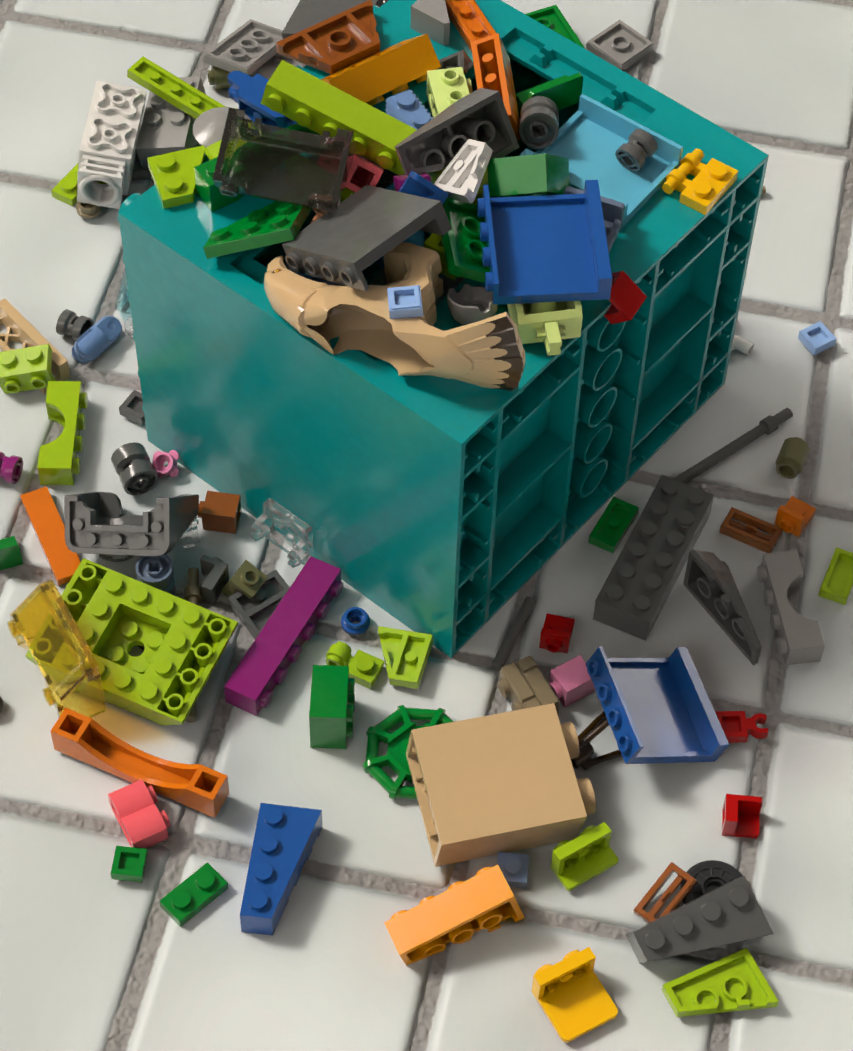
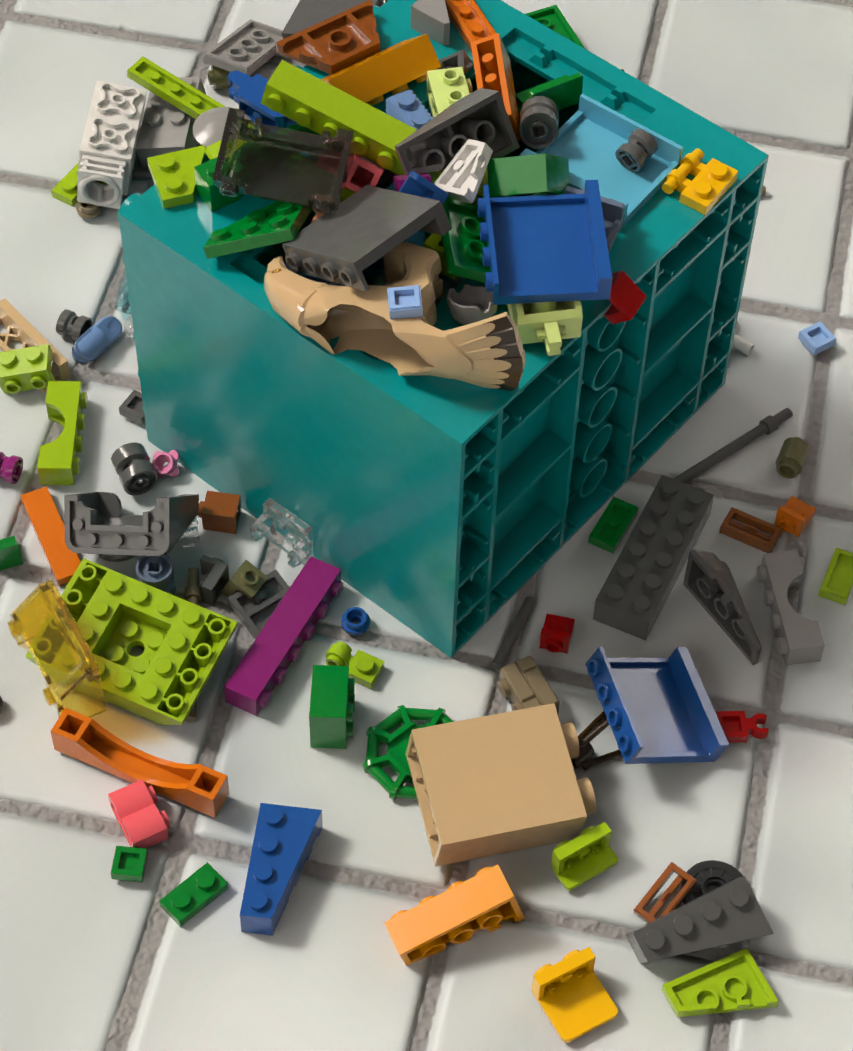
lime wing [378,626,434,689] -> none
light blue plate [497,852,529,888] -> none
bright pink brick [549,655,595,707] -> none
light grey plate [586,20,654,71] -> none
red panel [722,794,763,839] -> none

